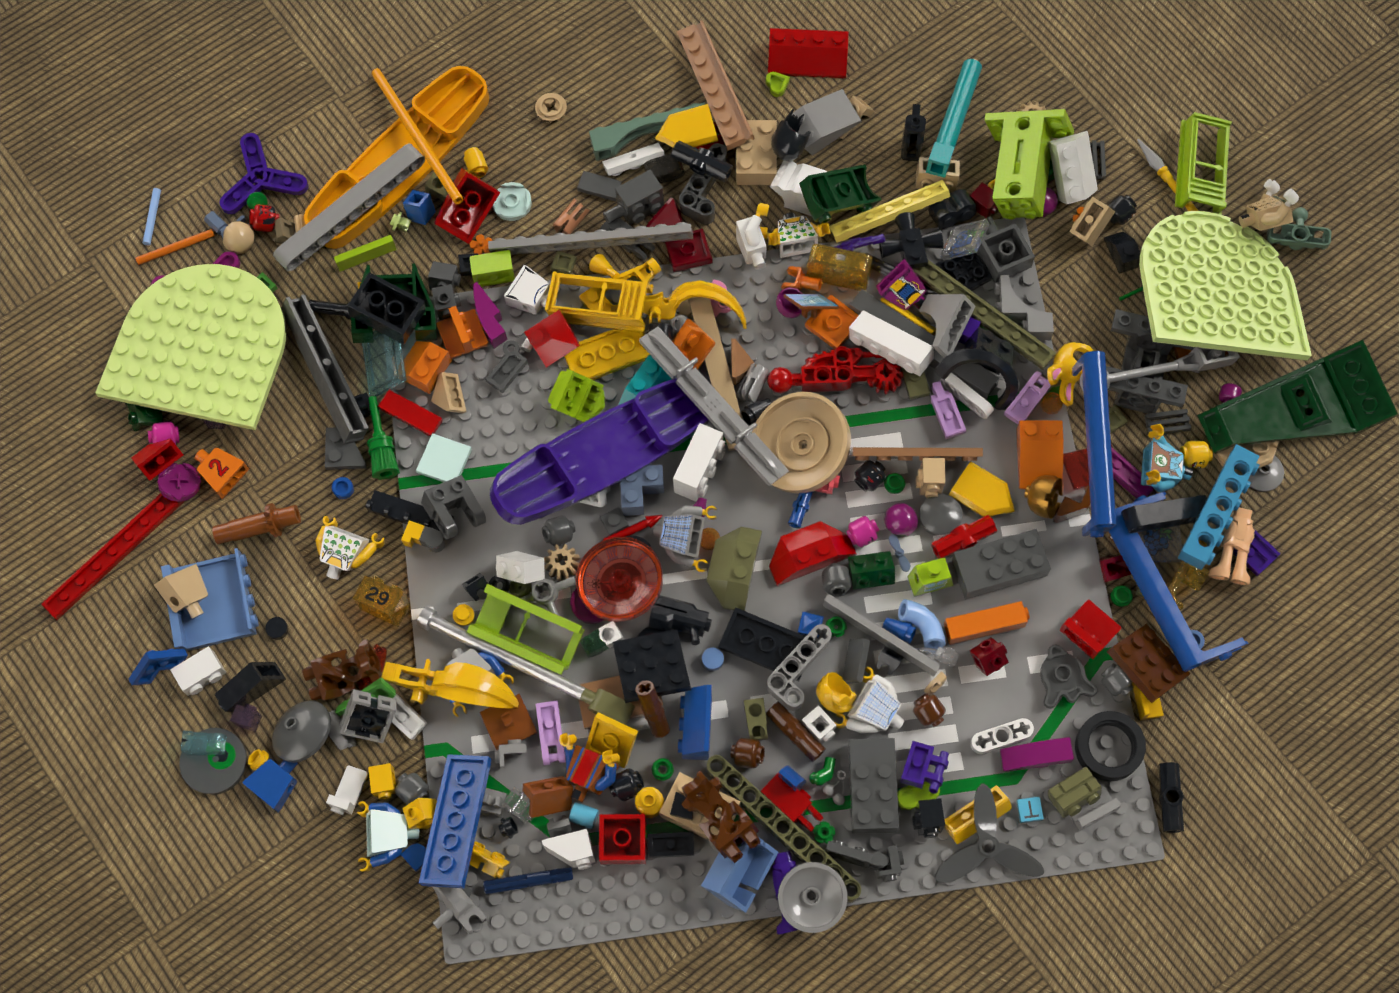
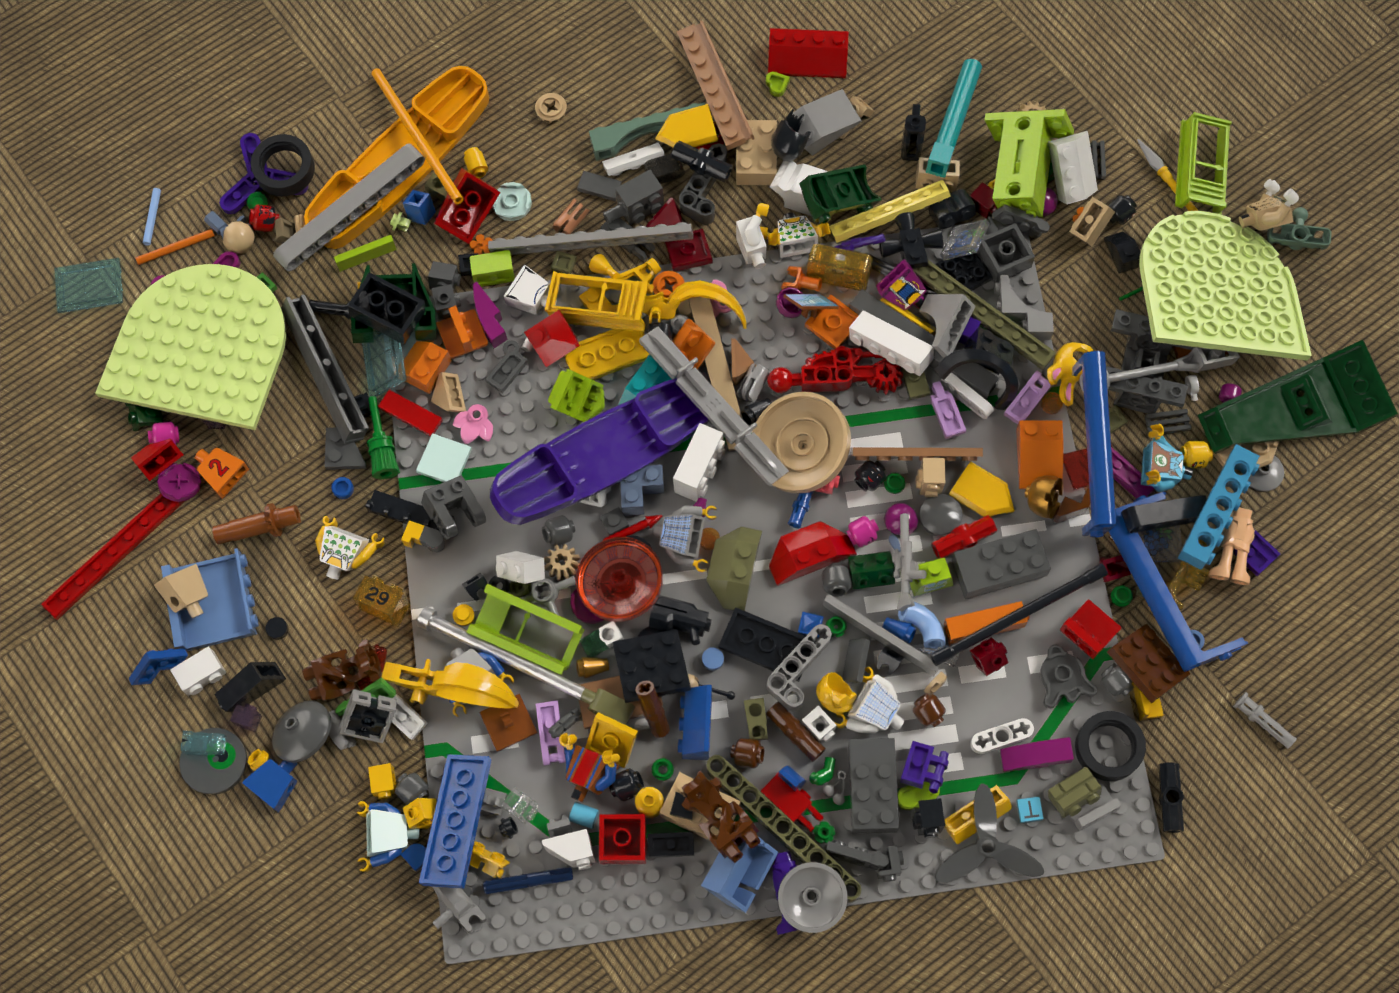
white bracket [326,765,368,815] -> none
light grey bracket [495,739,526,768] -> none
dark orange panel [522,776,573,818] -> none
none -> clear light blue piece [54,258,123,313]
none -> black tyre [251,134,315,197]
none -> bright pink plate [453,404,493,444]
none -> dark grey axle [548,708,582,739]
none -> pearl gold cone [576,657,609,679]
none -> orange gear [653,271,685,298]
none -> hinge [688,674,735,700]
none -> light grey piece [892,513,927,612]
none -> black piece [930,563,1108,666]
none -> dark grey hinge [992,205,1050,238]
none -> white piece [1185,375,1199,401]
none -> light grey pin [1233,692,1297,749]

